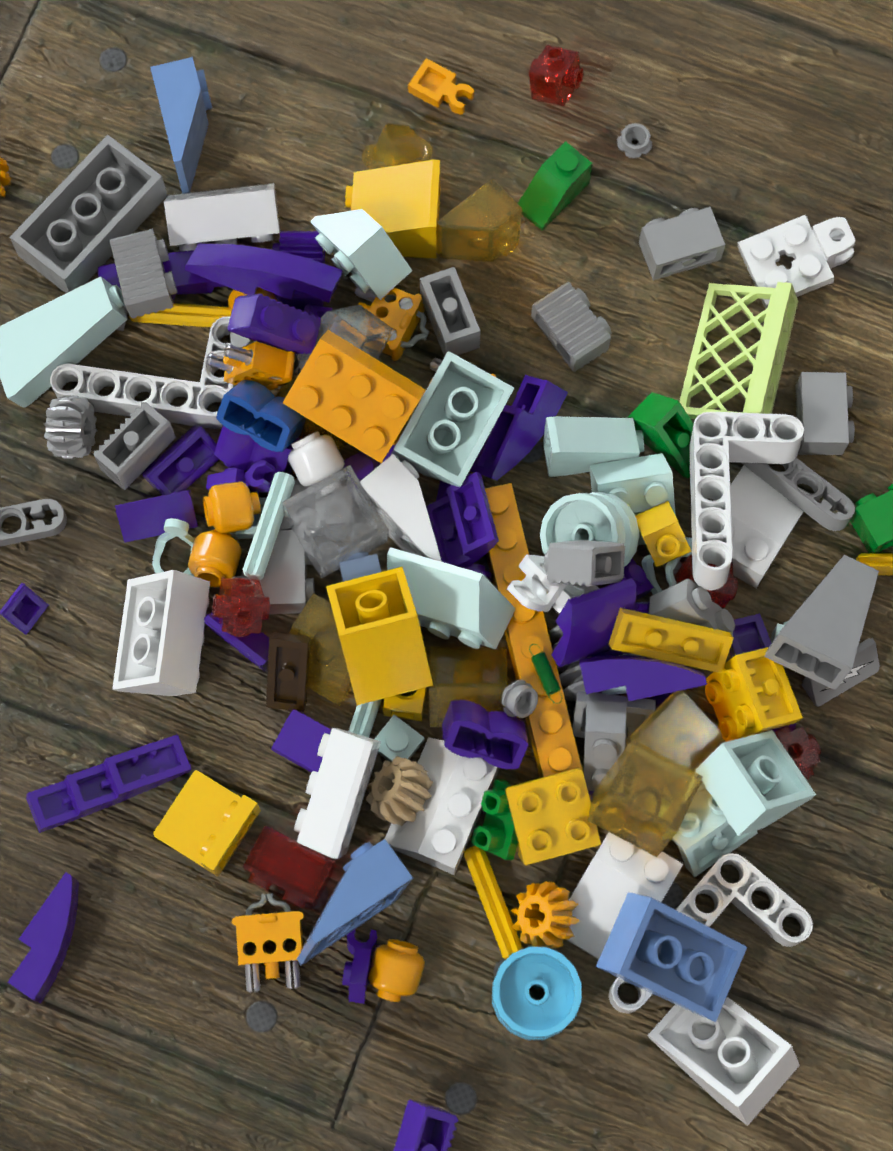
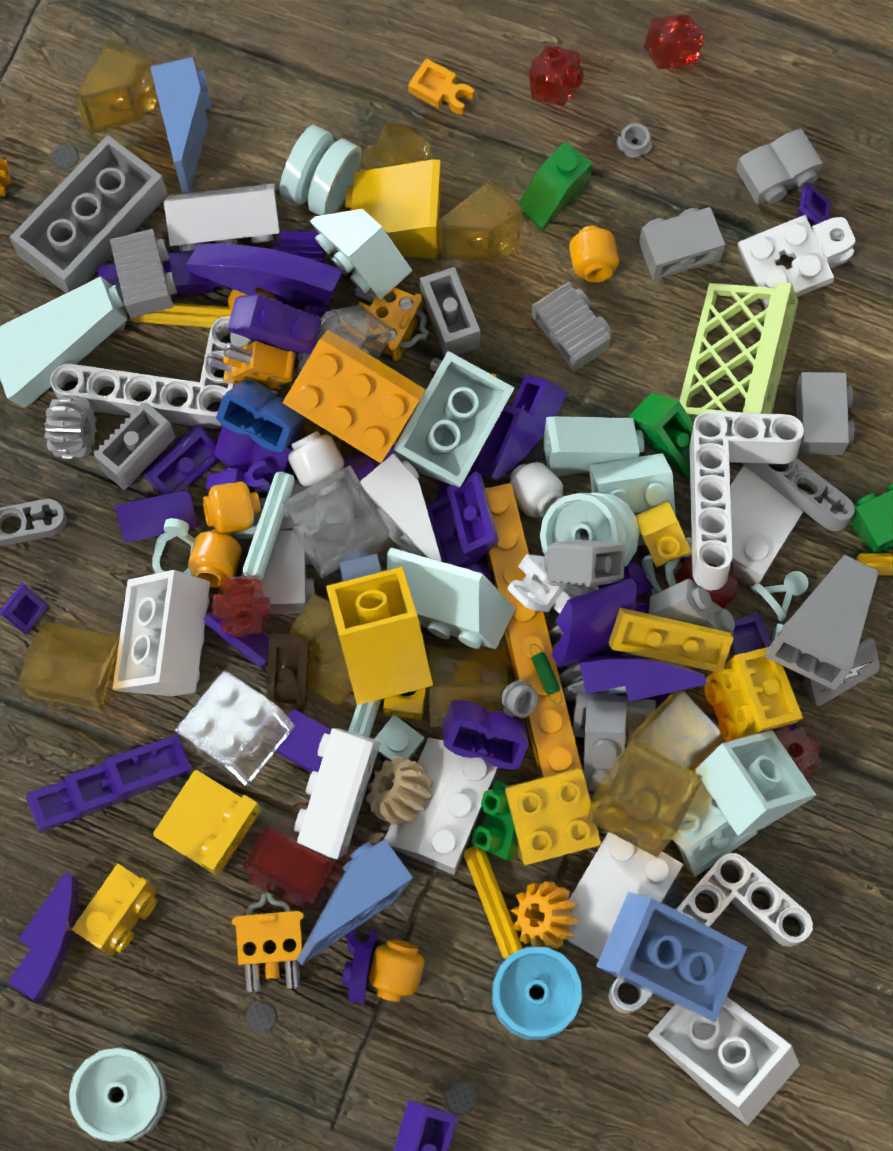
none -> clear yellow slope [18,621,120,711]
none -> light aqua wheel [69,1048,167,1142]
none -> yellow bracket [71,864,158,957]
none -> clear yellow slope [74,39,158,134]
none -> clear brick [175,670,295,787]
none -> light aqua wheel [279,125,362,216]
none -> white head [510,462,563,518]
none -> light orange head [569,226,619,283]
none -> clear red brick [644,13,704,70]
none -> light grey brick [736,129,823,205]
none -> light aqua piece [751,571,809,625]
none -> dark purple slope [797,182,831,225]

